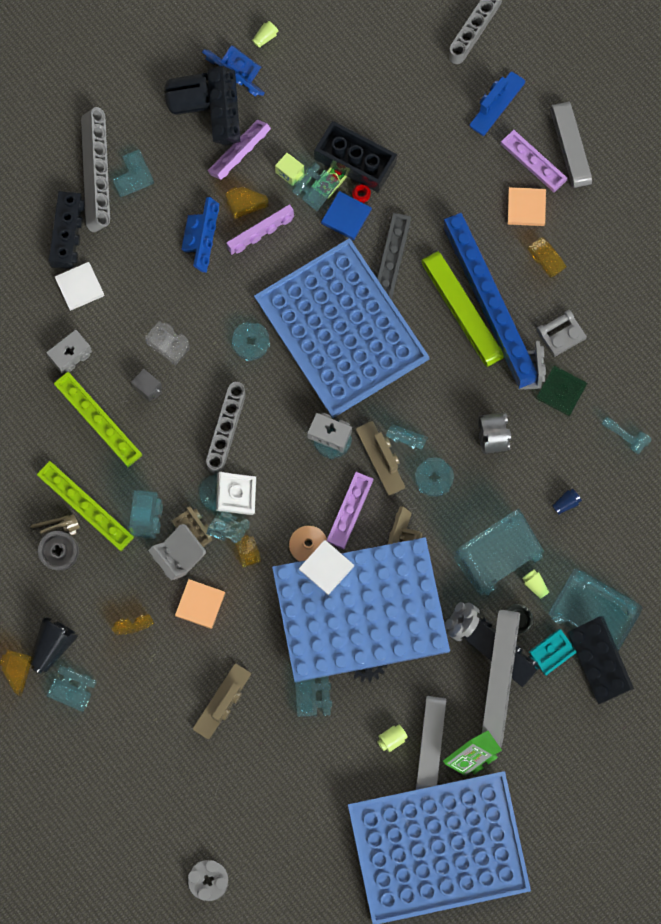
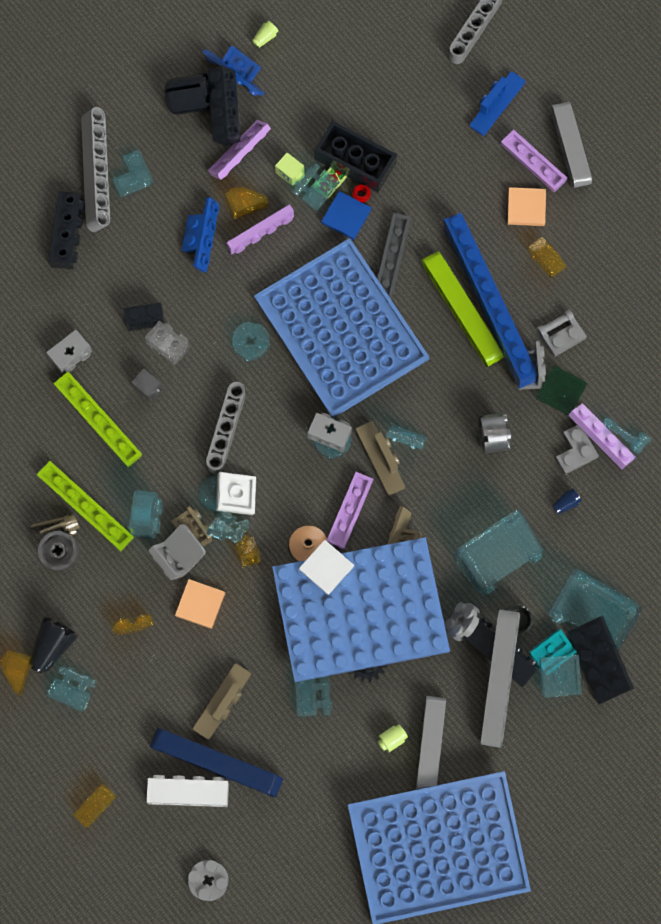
white tile [55,262,104,311] -> none
clear light blue plate [415,458,454,497] -> none
bright green slope [443,731,502,776] -> none
yellowish green cone [522,569,549,599] -> none
none -> clear yellow slope [73,783,117,829]
none -> black brick [124,302,165,332]
none -> white brick [147,775,229,807]
none -> dark blue beam [149,728,283,798]
none -> clear light blue plate [539,655,582,697]
none -> light grey plate [555,425,599,475]
none -> lavender plate [569,403,636,469]

